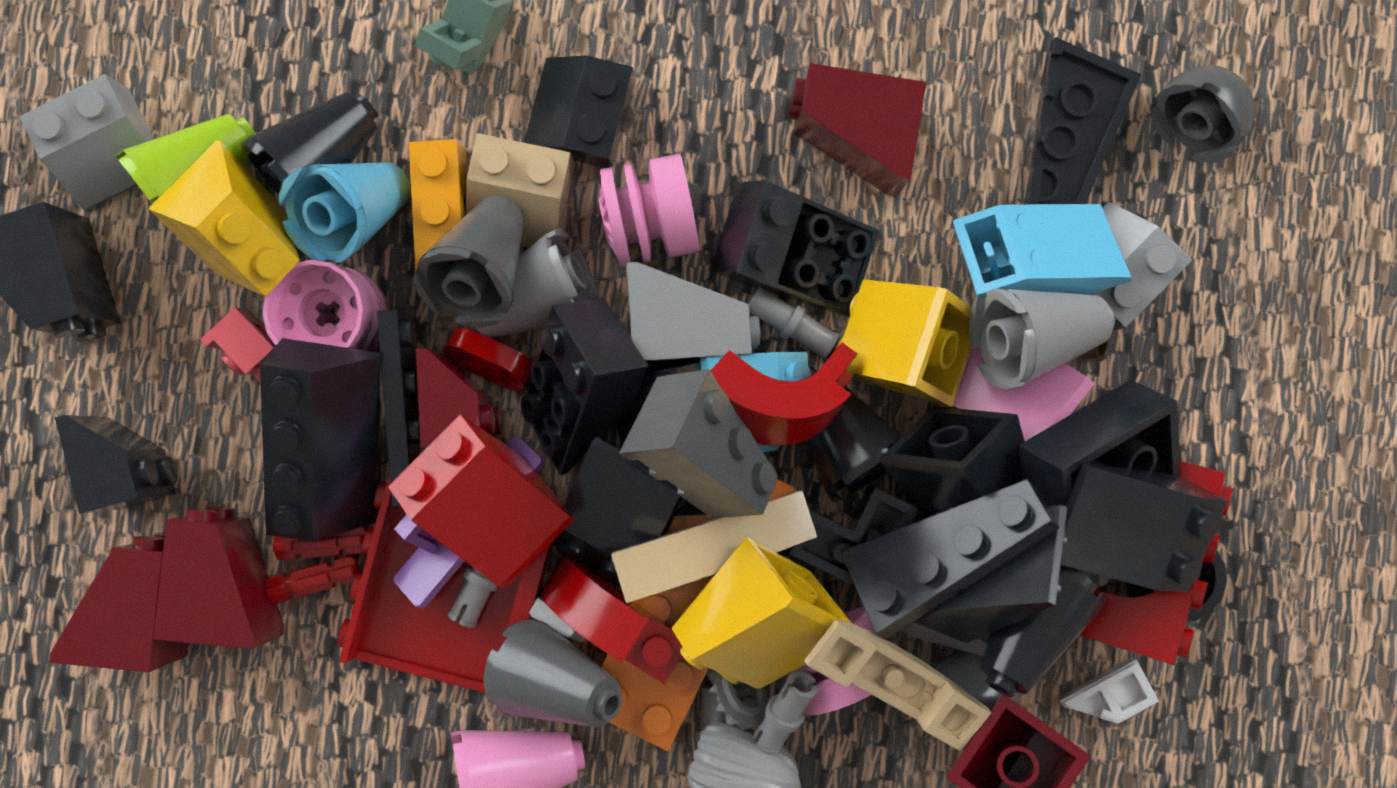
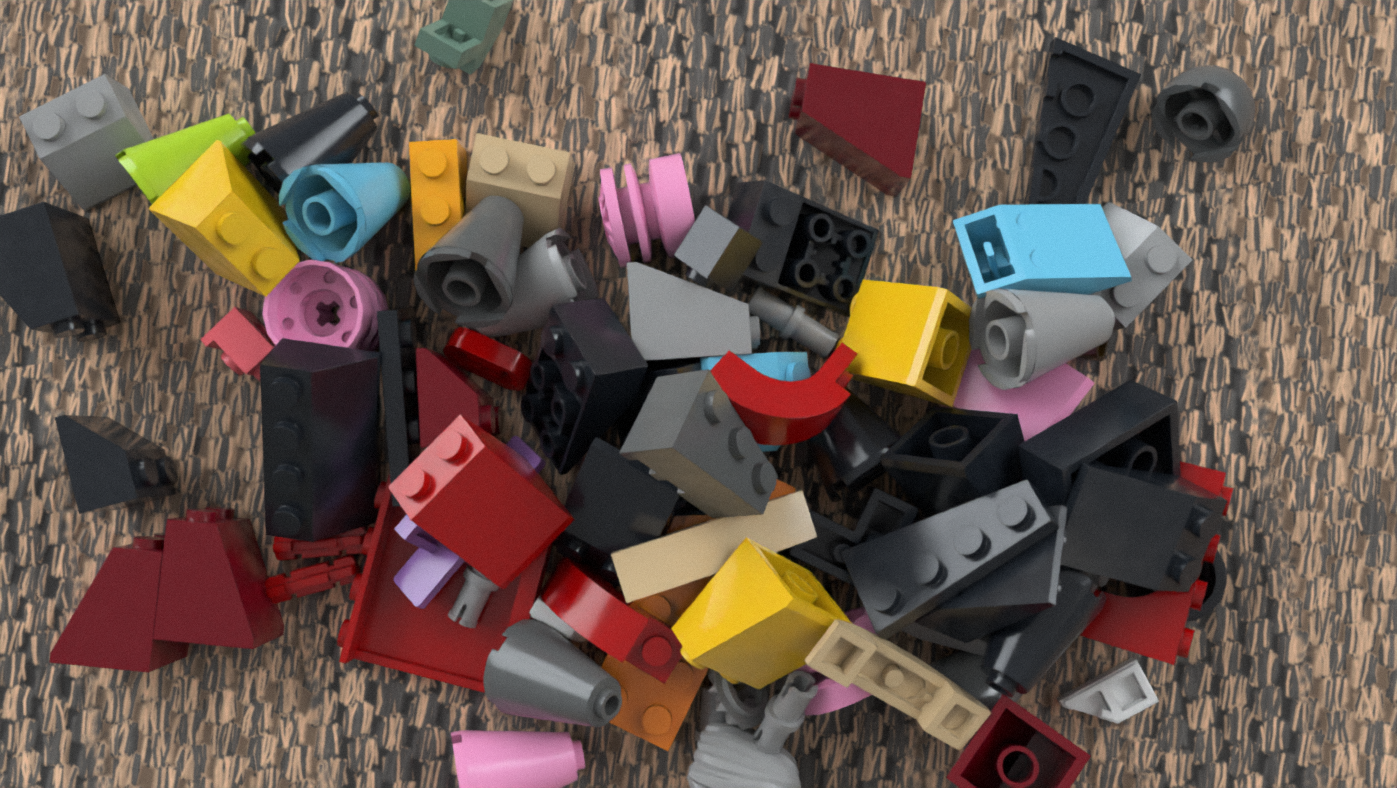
black slope [524,55,636,169] -> none
none -> brick [674,205,763,292]

